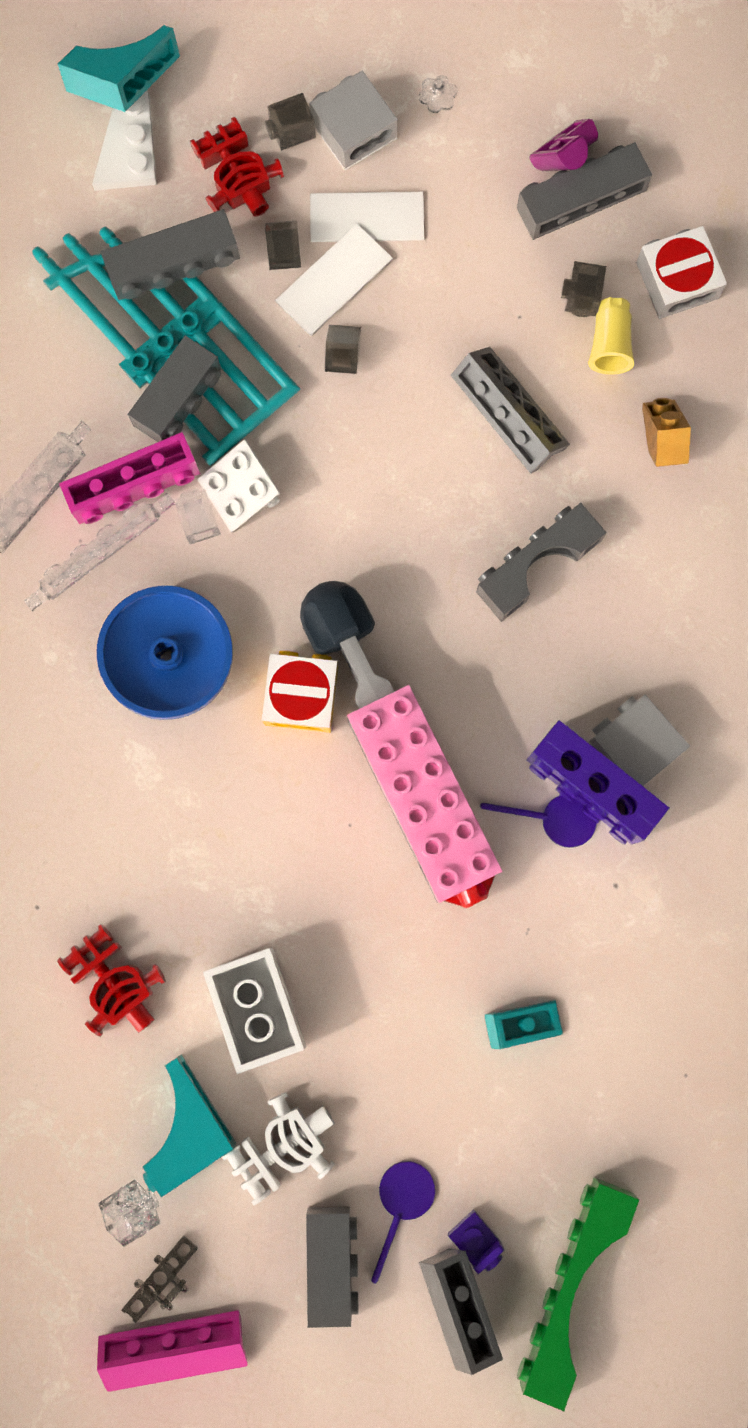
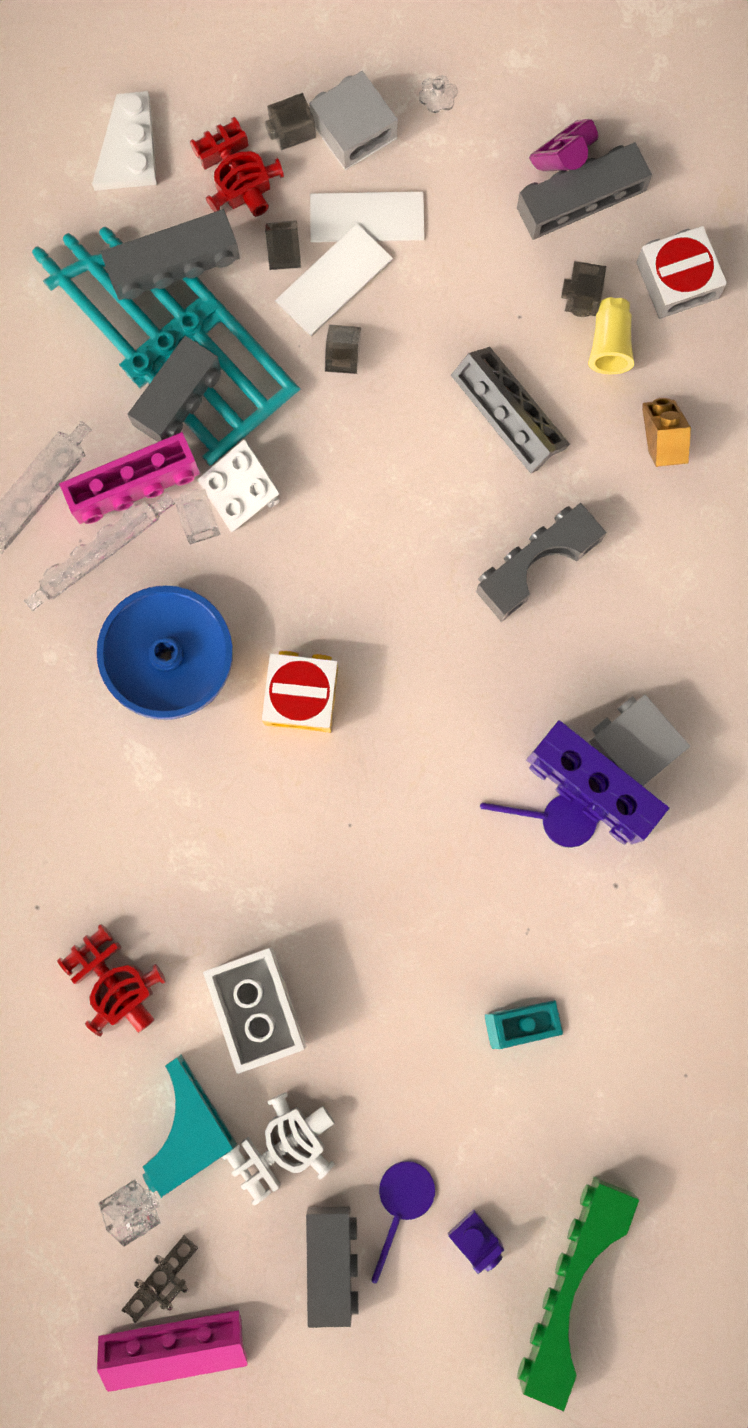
teal arch [57,25,180,112] -> none
bright pink piece [300,581,503,908] -> none
dark grey brick [419,1248,503,1375] -> none

